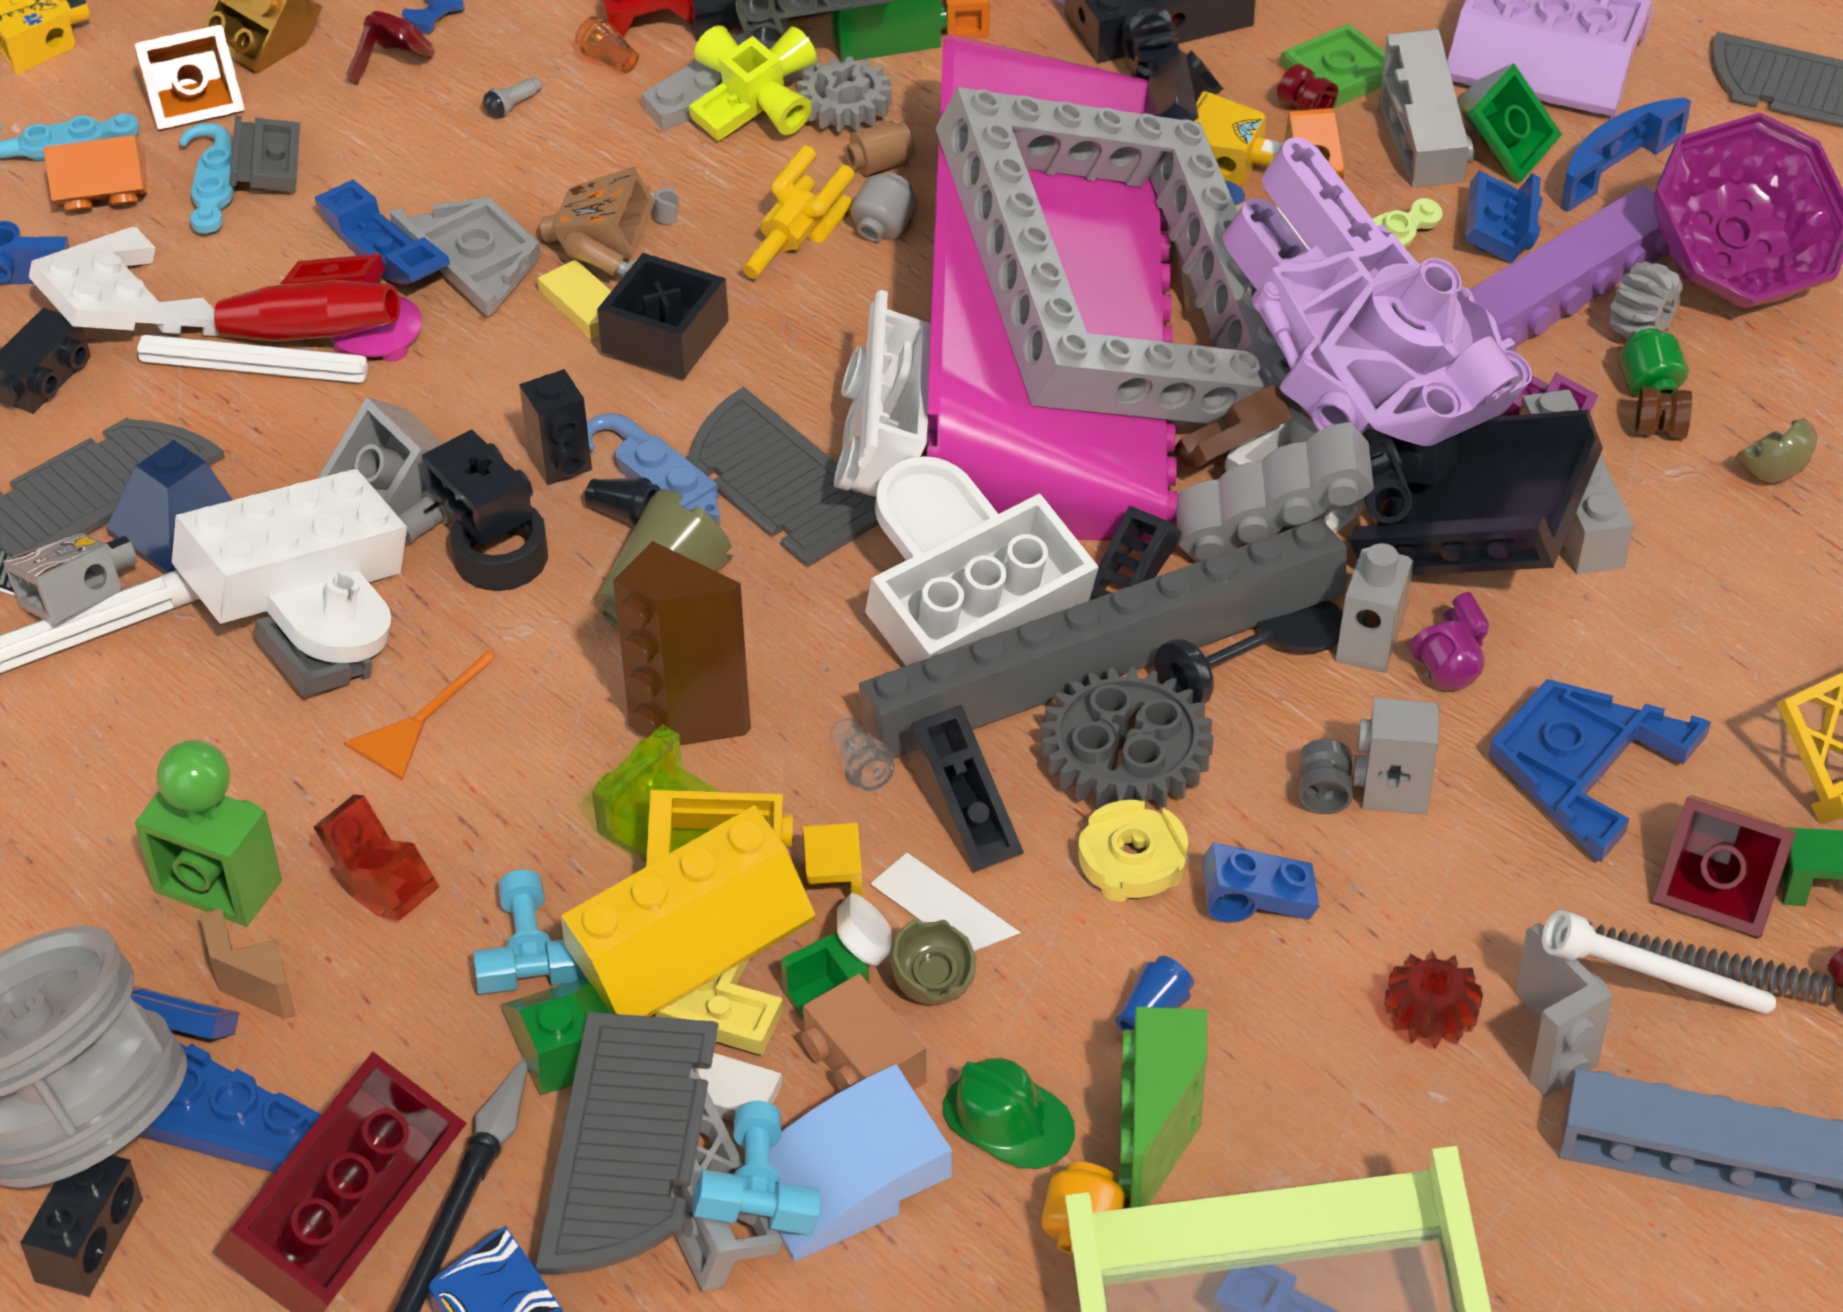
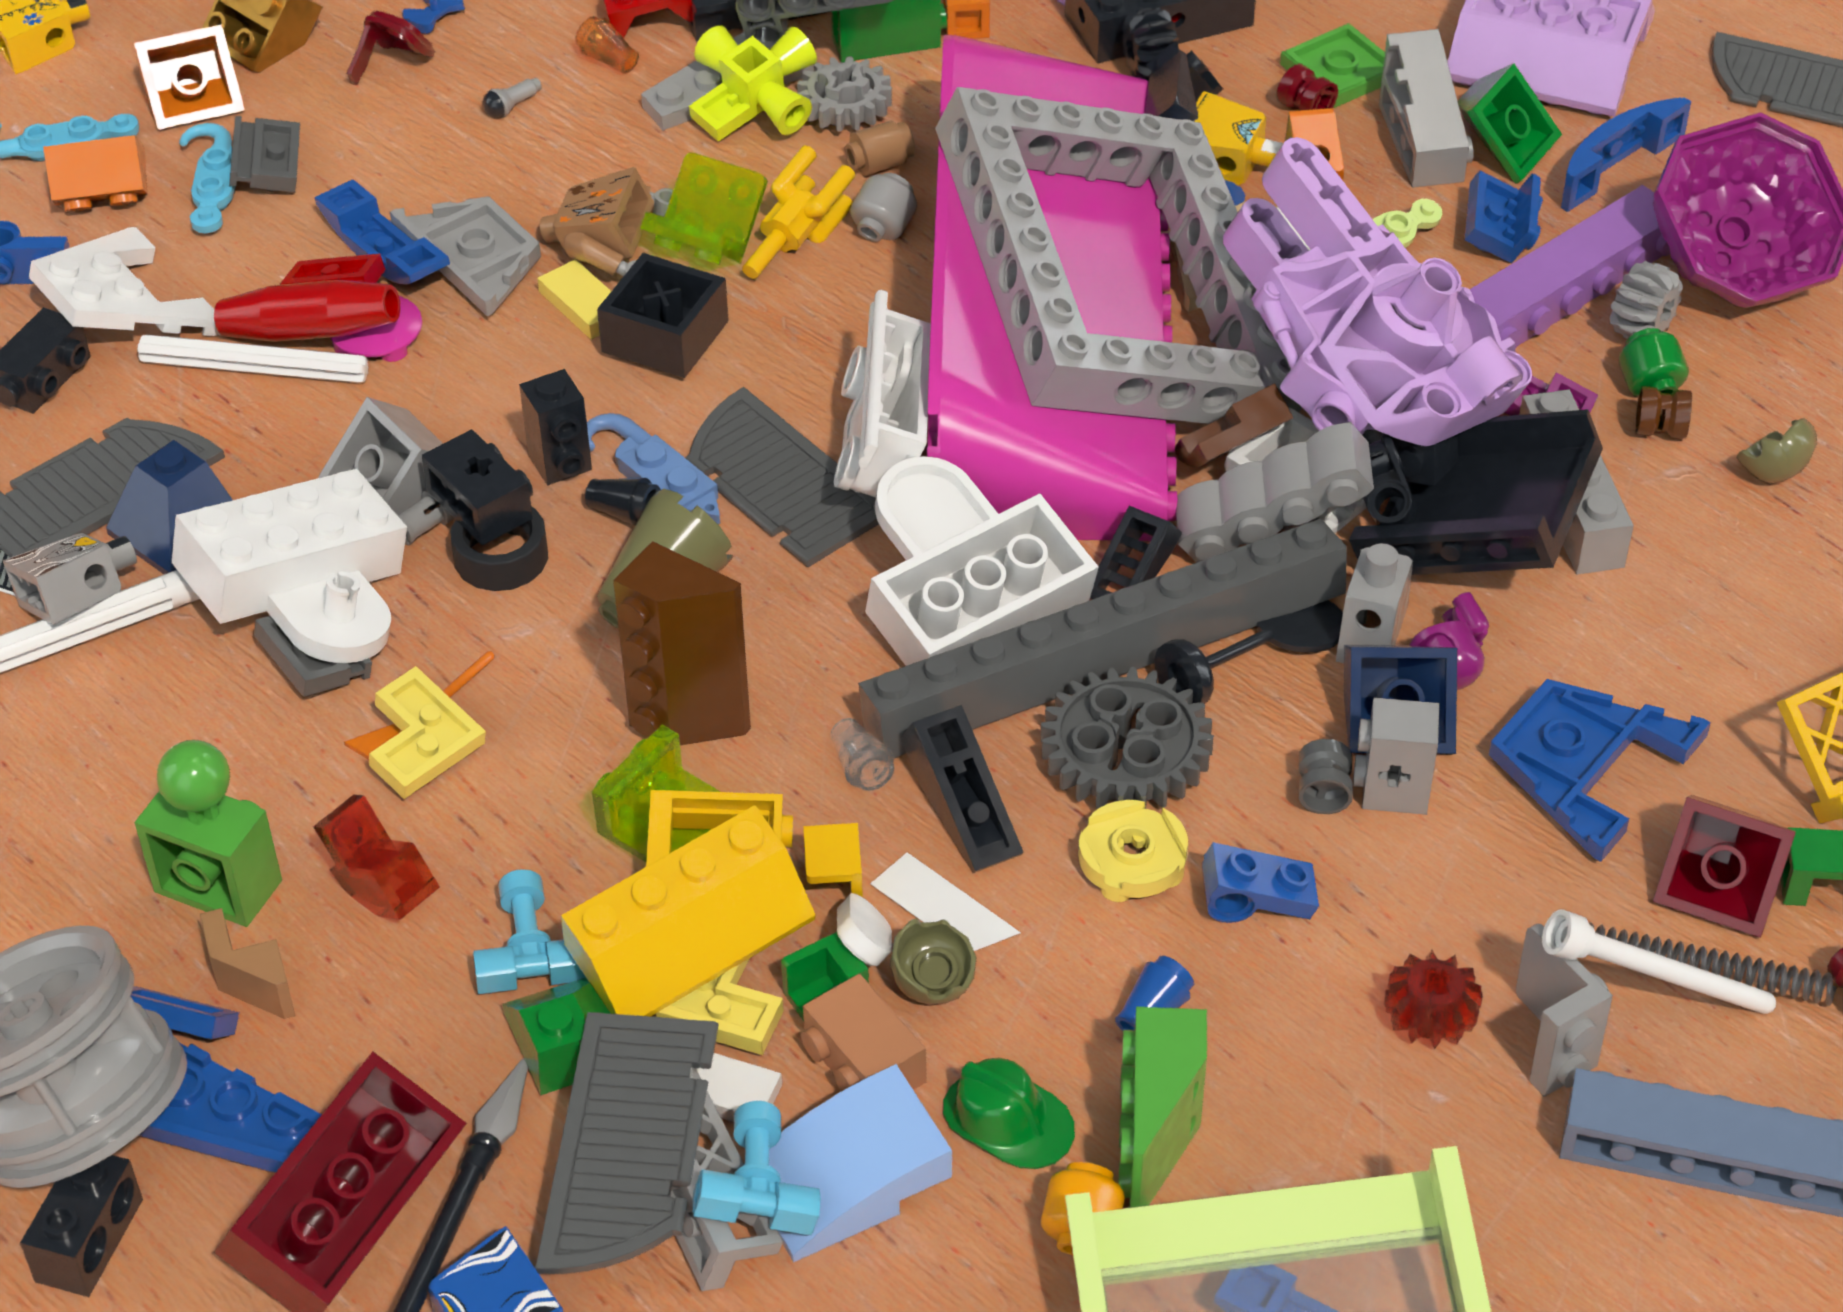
none -> light yellow plate [369,666,486,799]
none -> clear neon green bracket [640,152,767,265]
none -> dark blue slope [1344,645,1457,754]

